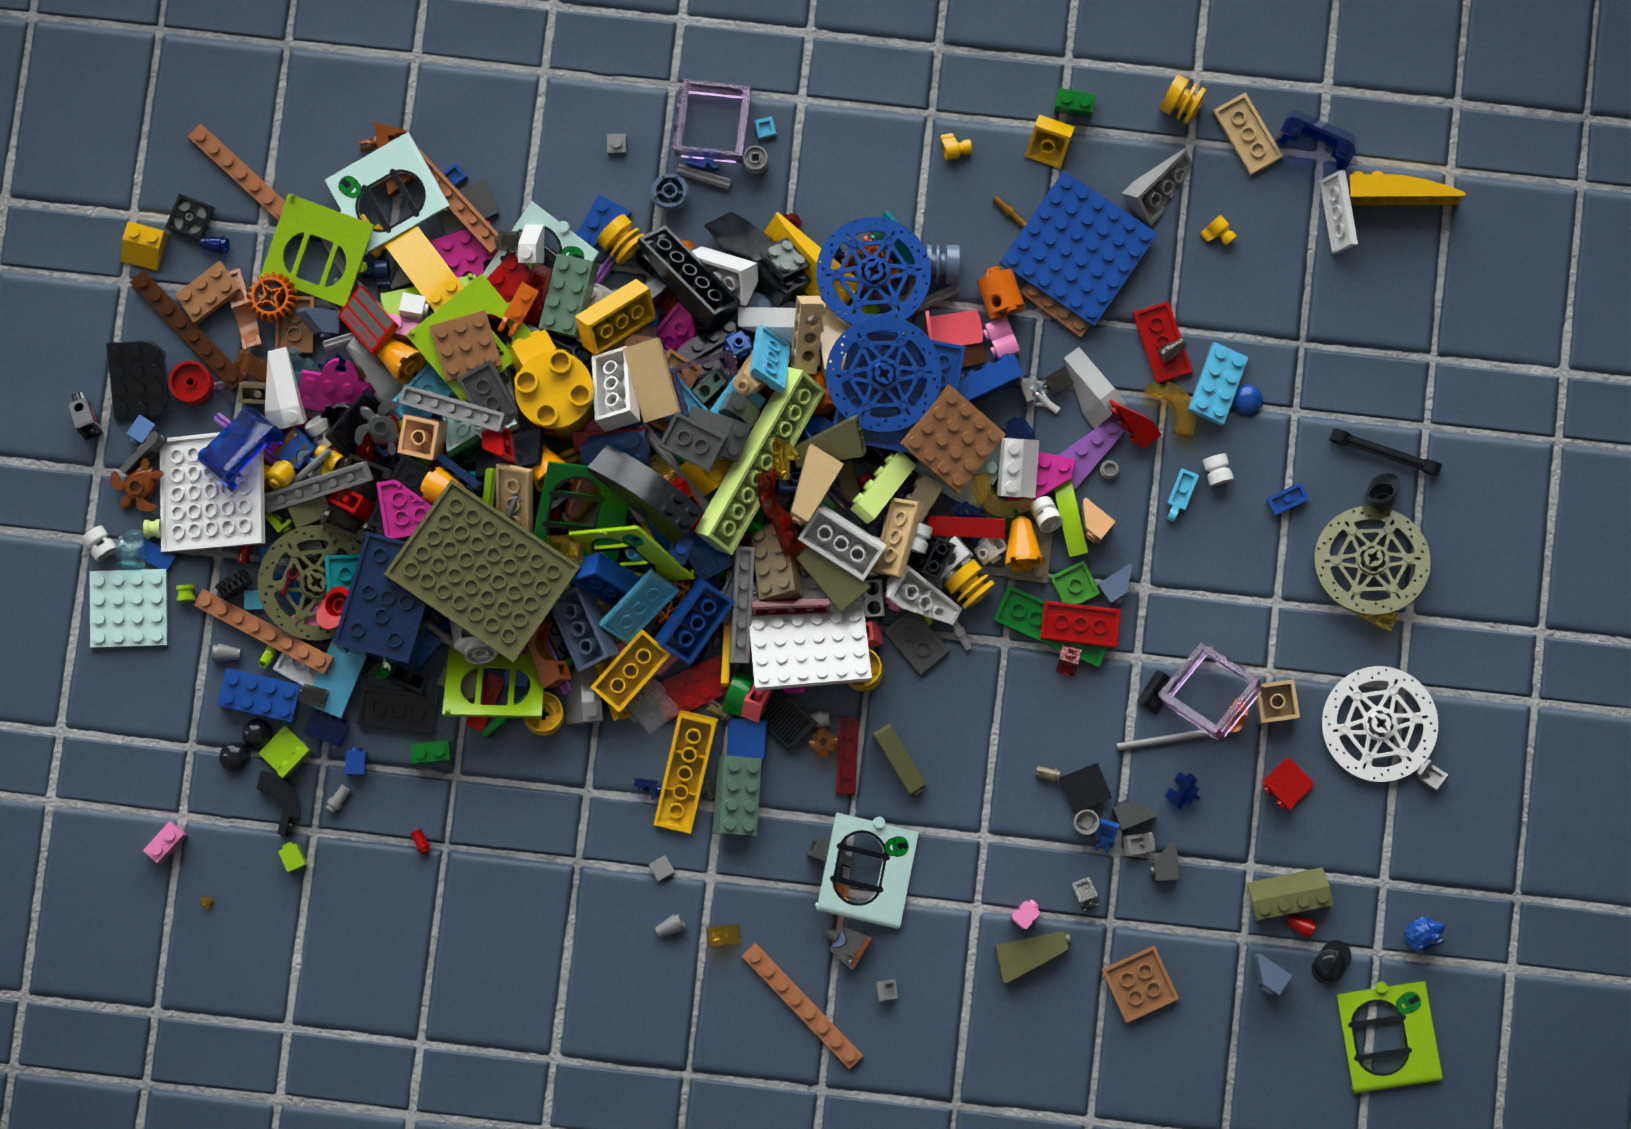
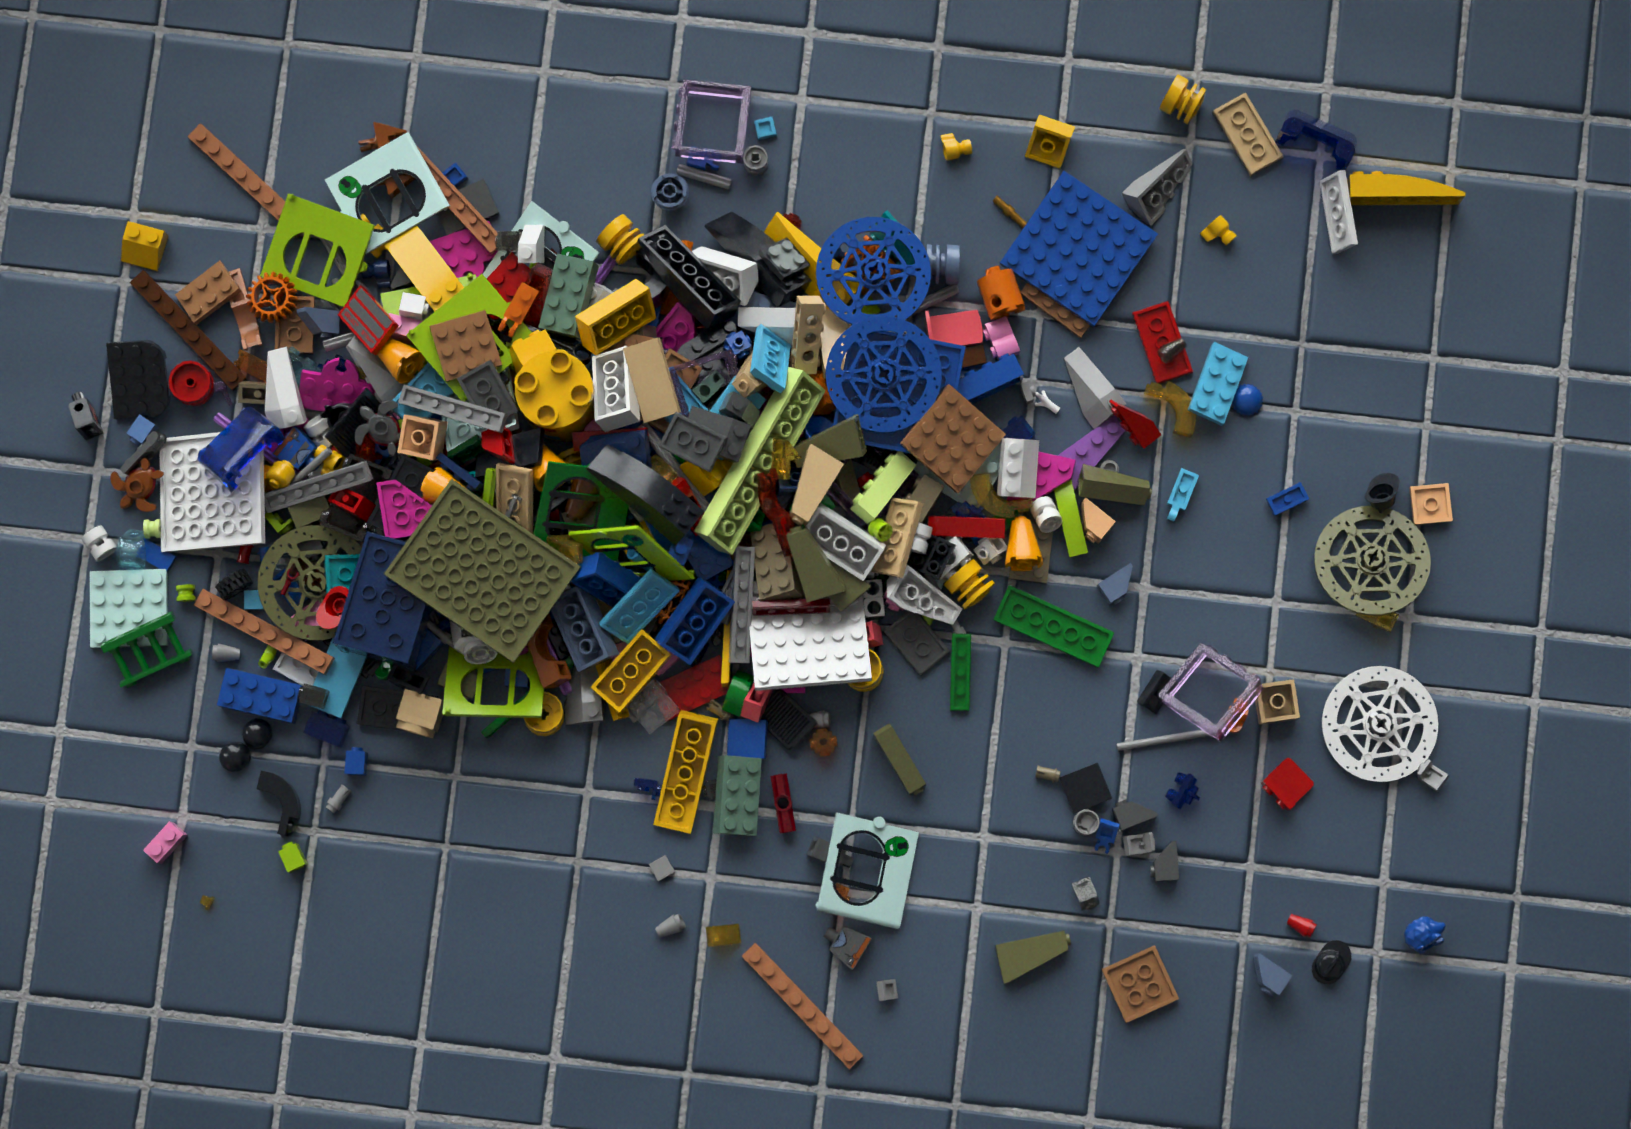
black piece [165,193,215,242] -> none
clear blue cone [200,236,230,255] -> none
lime bracket [259,726,313,779] -> none
green brick [410,740,453,765] -> none
red pin [410,829,431,855] -> none
red tile [465,672,505,732] -> none
blue wing [576,194,632,248] -> none
light grey plate [607,134,626,154] -> none
dark red tile [836,717,859,795] -> none
bright pink brick [1010,900,1040,930] -> none
red tile [1040,601,1121,648] -> none
clear smoke brick [1043,367,1074,397] -> none
bright green tile [1049,560,1101,605] -> none
green brick [1054,88,1096,118] -> none
clear red bracket [1056,644,1082,676] -> none
white wheel [1202,453,1234,486] -> none
olive slope [1246,867,1334,921] -> none
black piece [1329,428,1442,476] -> none
lime door [1336,981,1443,1094] -> none
none -> green fence [100,611,192,688]
none -> tan piece [396,689,443,739]
none -> dark red piece [770,773,796,834]
none -> olive slope [786,526,846,602]
none -> lime wheel [868,518,893,542]
none -> green tile [950,633,971,711]
none -> olive slope [1078,464,1152,505]
none -> light nougat plate [1409,483,1453,525]

